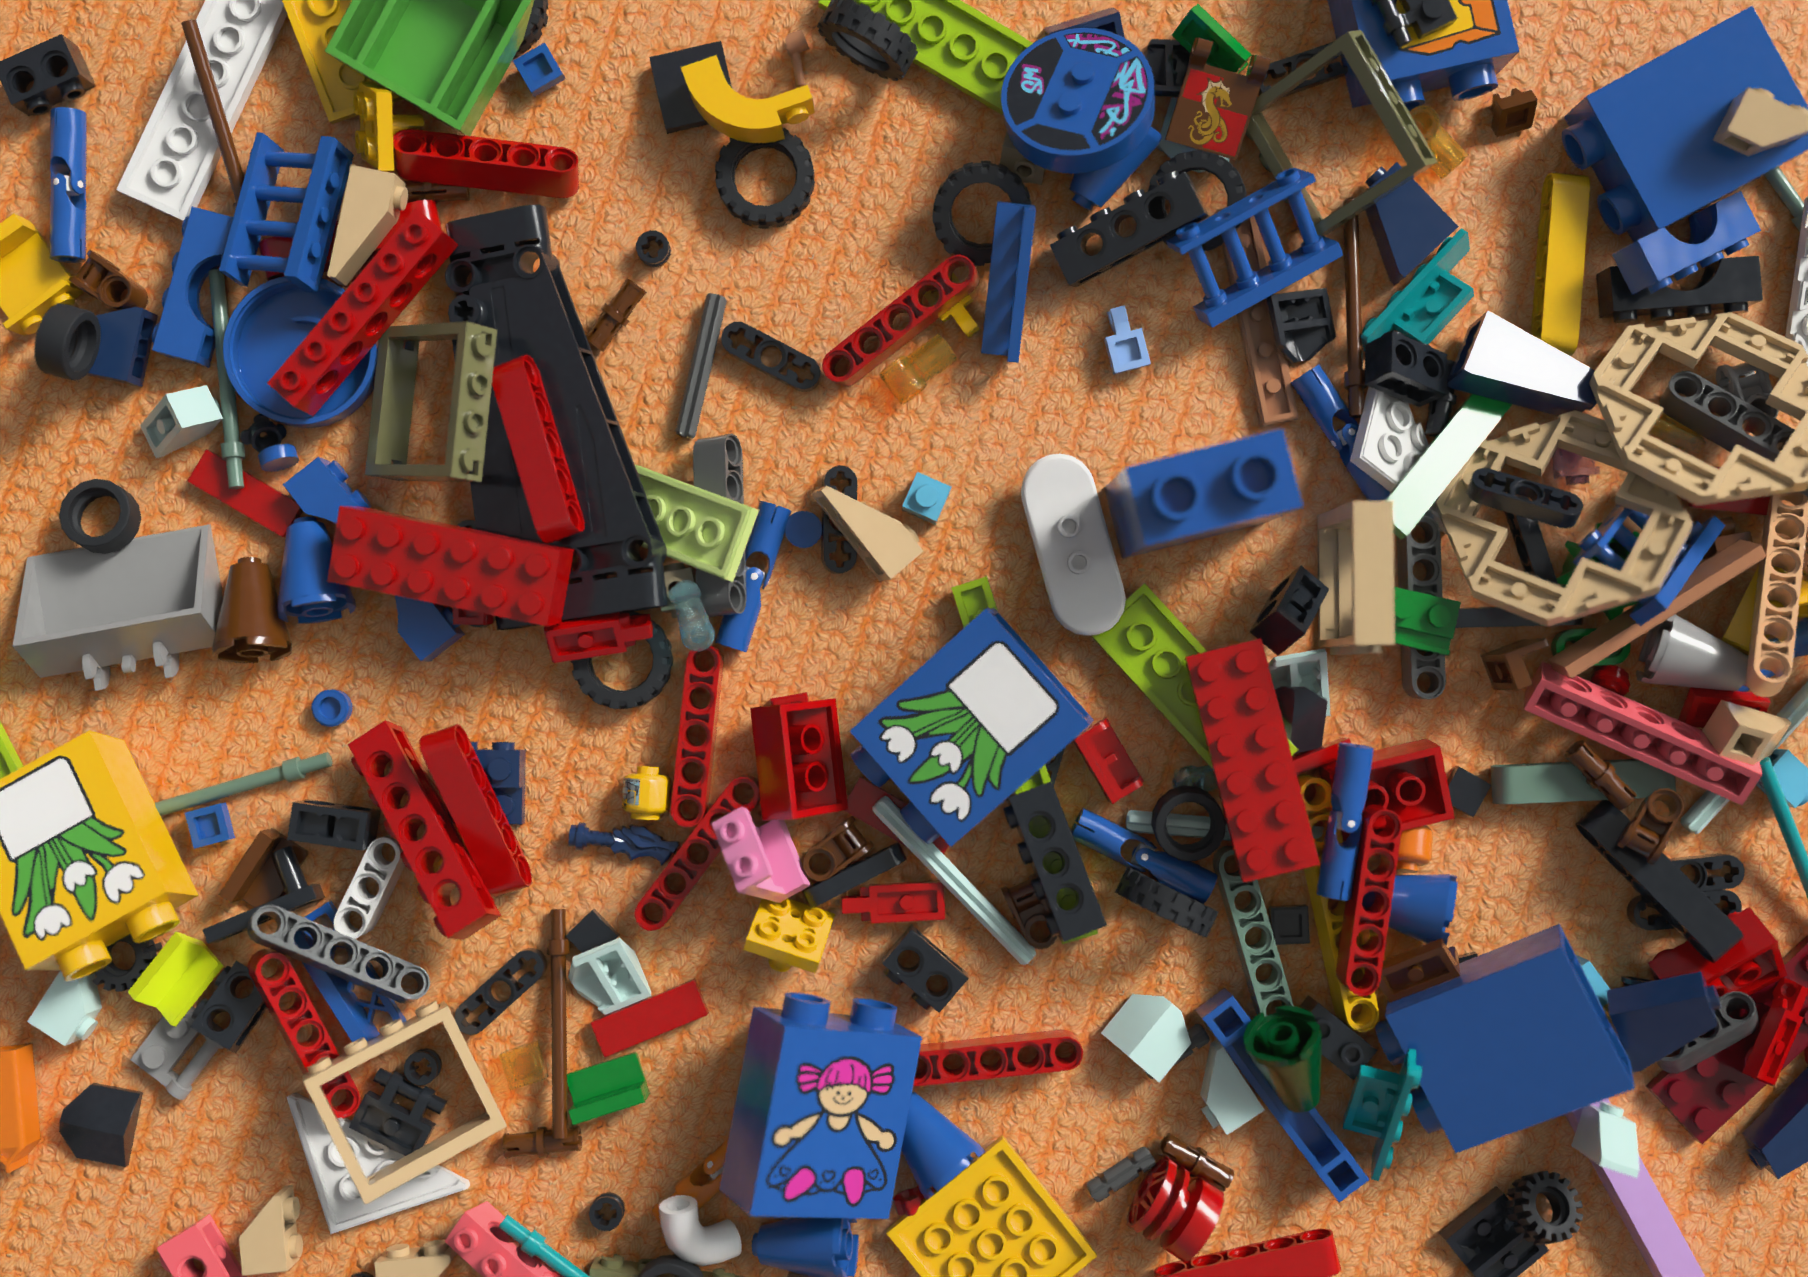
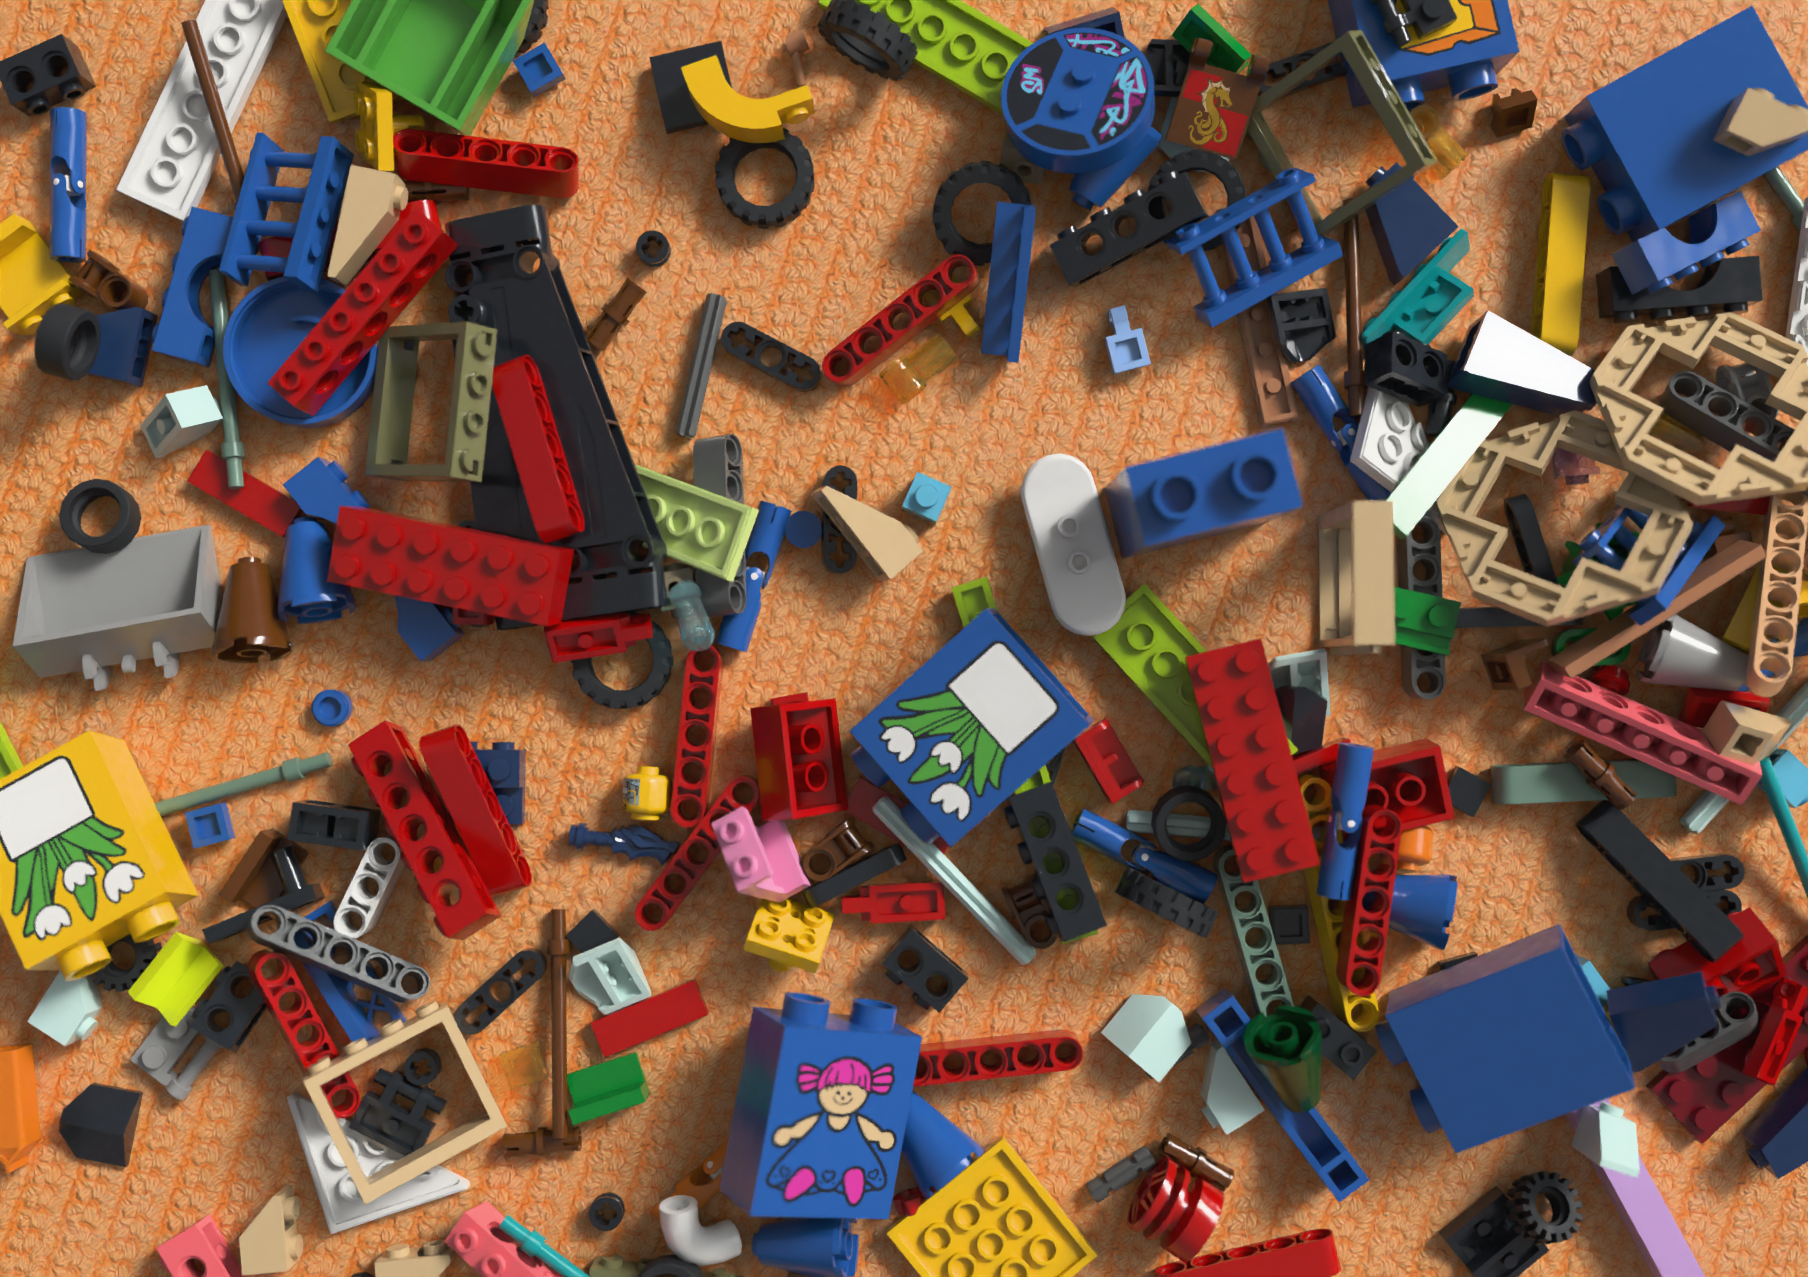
black plate [240,414,287,453] -> none
blue tile [258,444,299,472] -> none
black brick [1250,565,1329,656] -> none
teal bracket [1343,1048,1422,1181] -> none
reddish brown panel [1379,938,1460,1003] -> none
black beam [1467,468,1583,528] -> none
reddish brown piece [1616,788,1684,865] -> none

